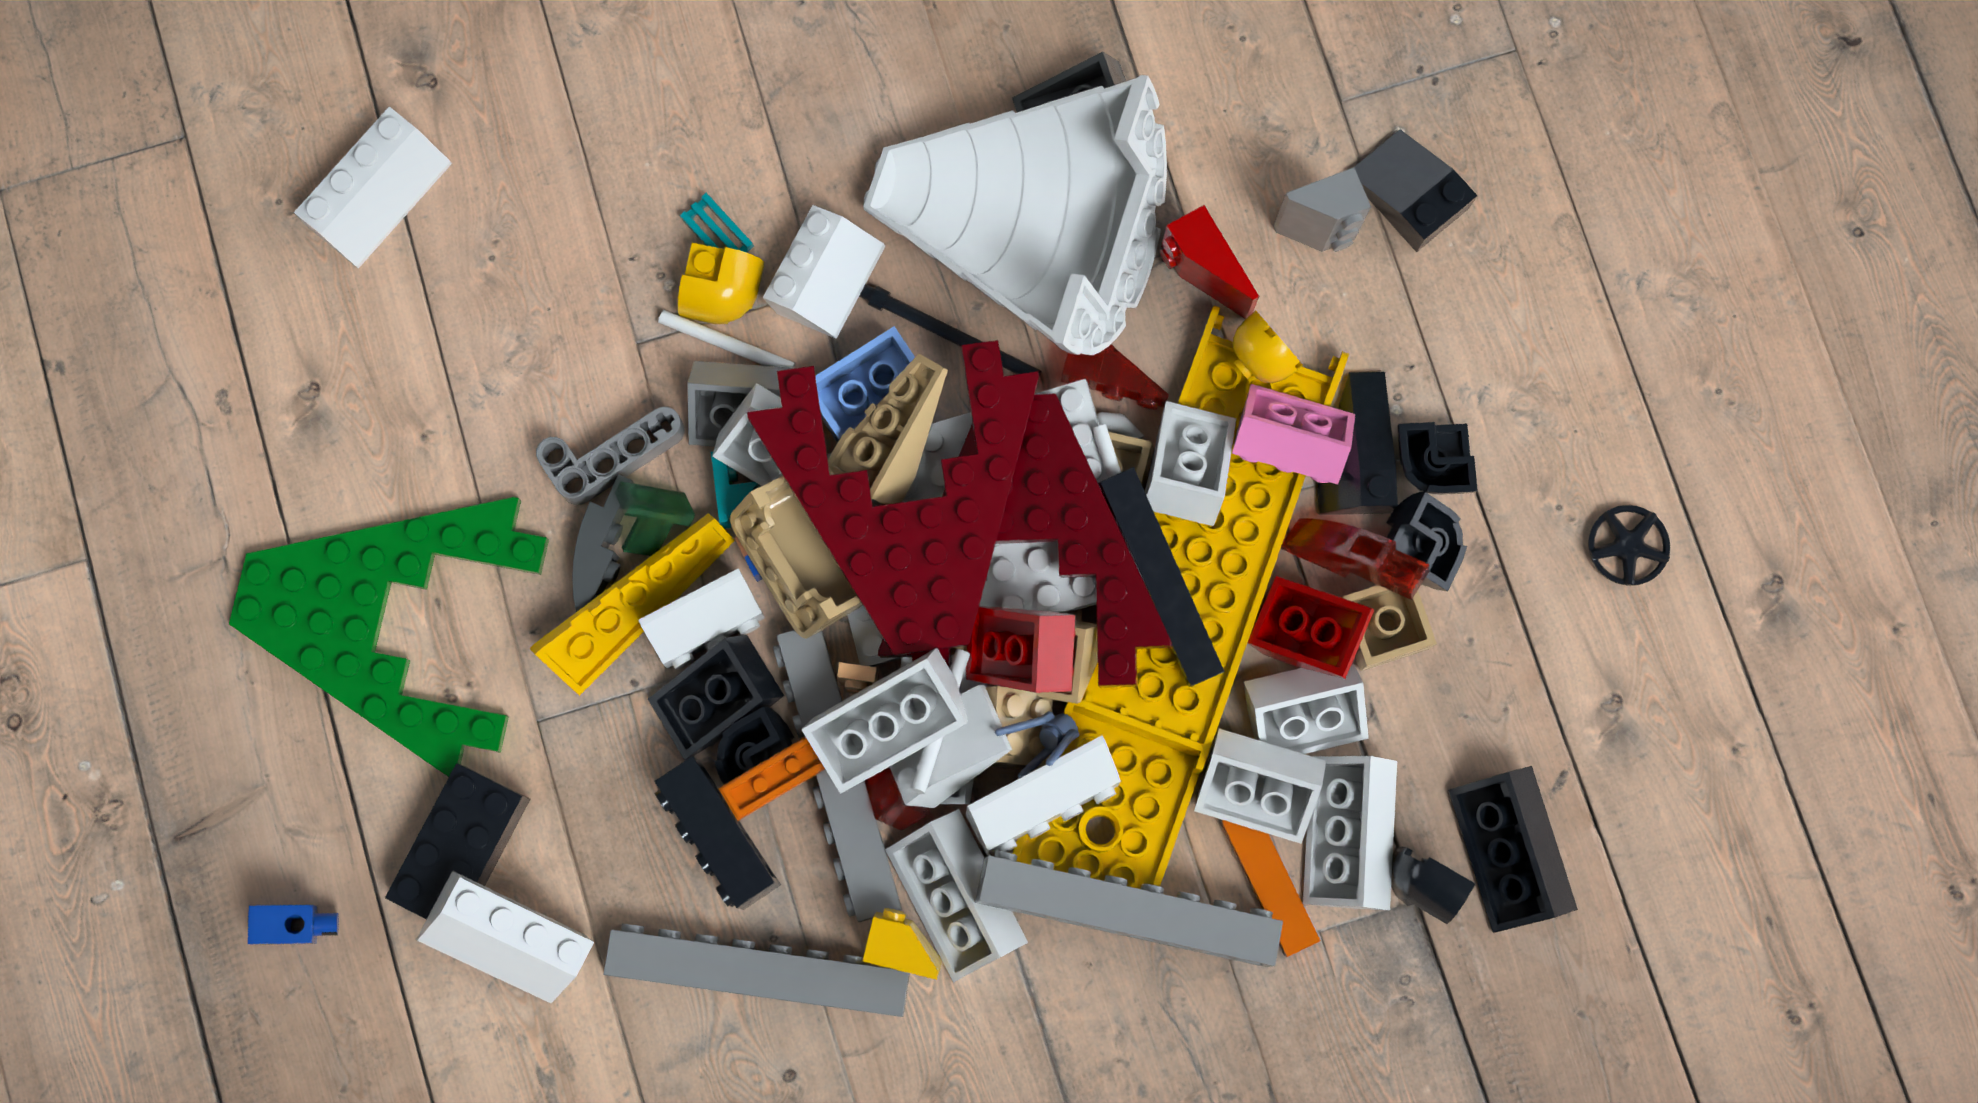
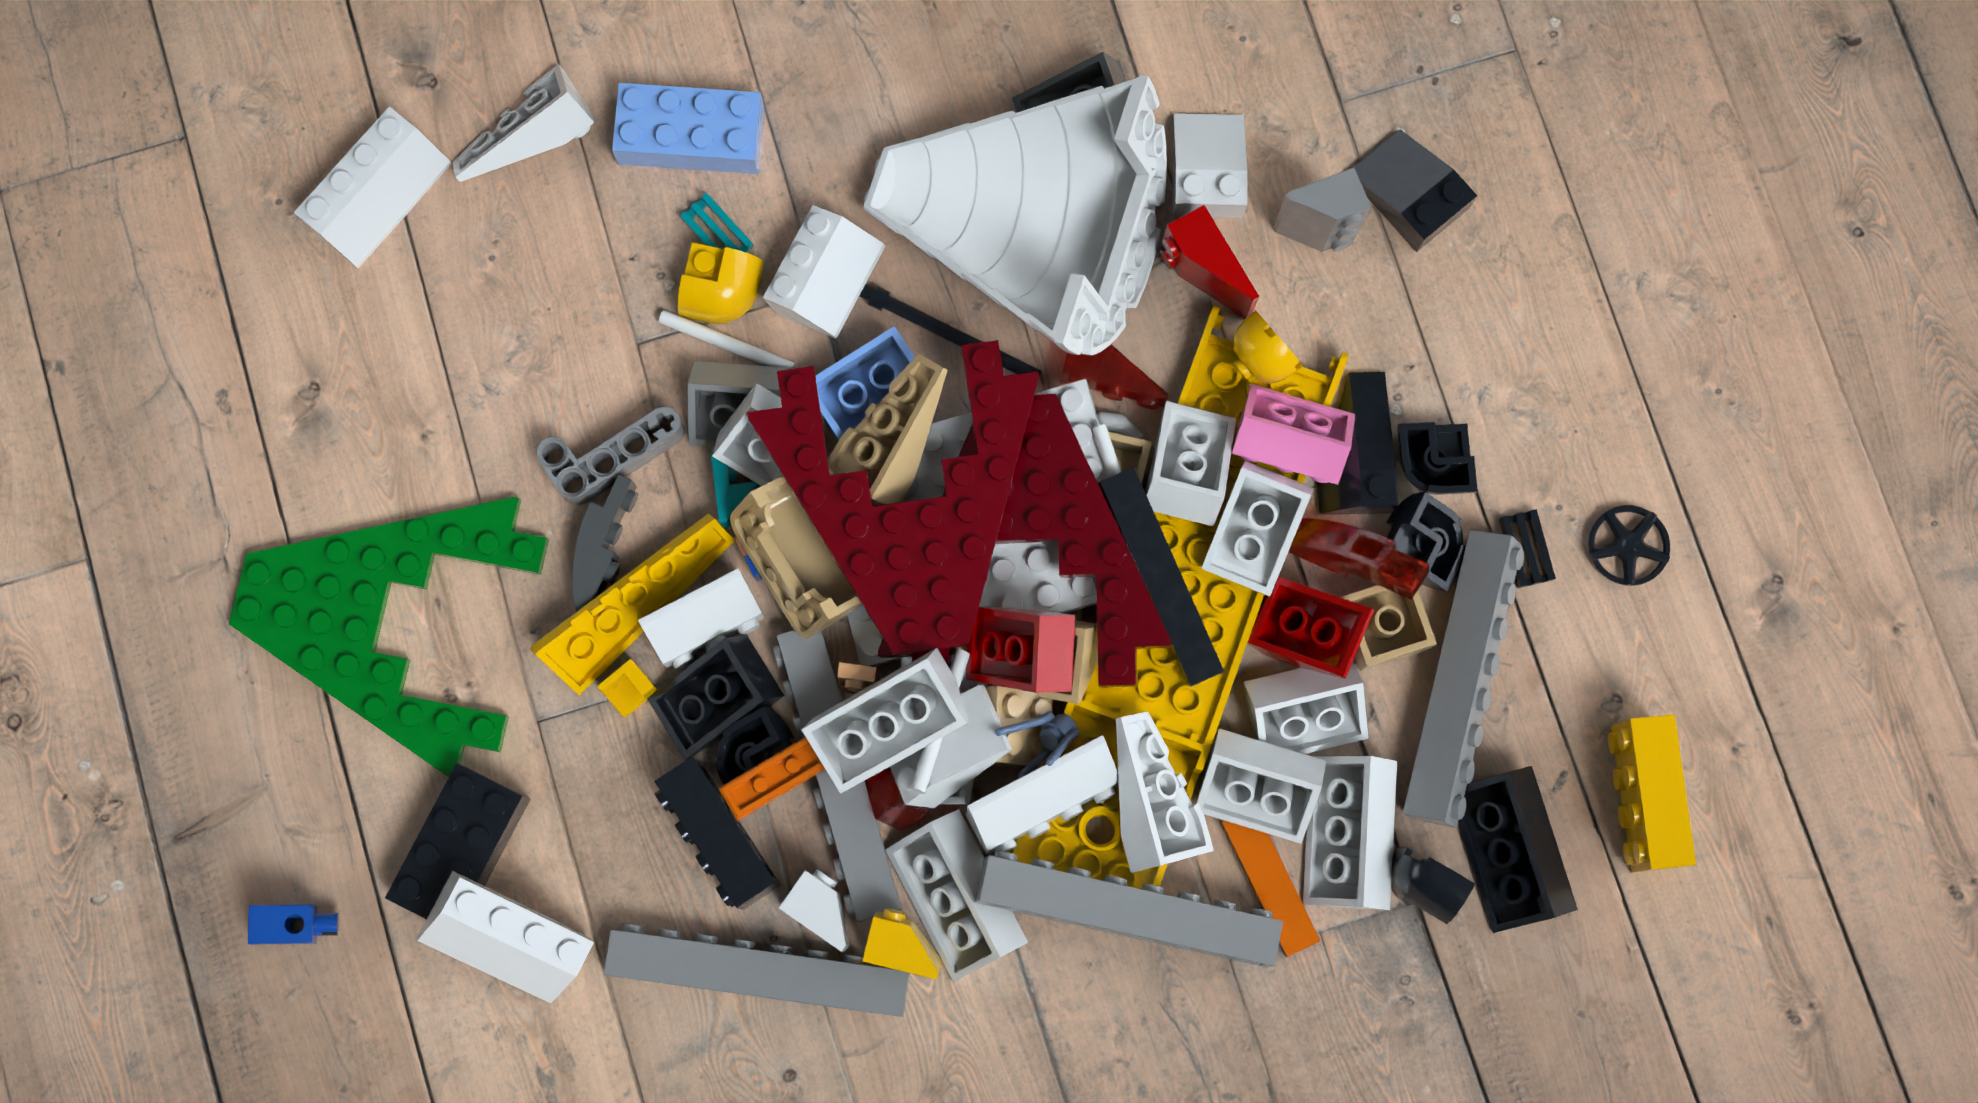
clear green piece [615,481,695,556] -> none
none -> white wedge [452,64,594,182]
none -> yellow panel [597,659,658,717]
none -> light blue brick [612,83,764,174]
none -> white slope [779,869,850,952]
none -> white wedge [1116,711,1214,873]
none -> white slope [1172,113,1247,218]
none -> white slope [1201,461,1314,596]
none -> light grey brick [1403,530,1524,828]
none -> black tile [1499,509,1556,589]
none -> yellow brick [1608,714,1696,873]

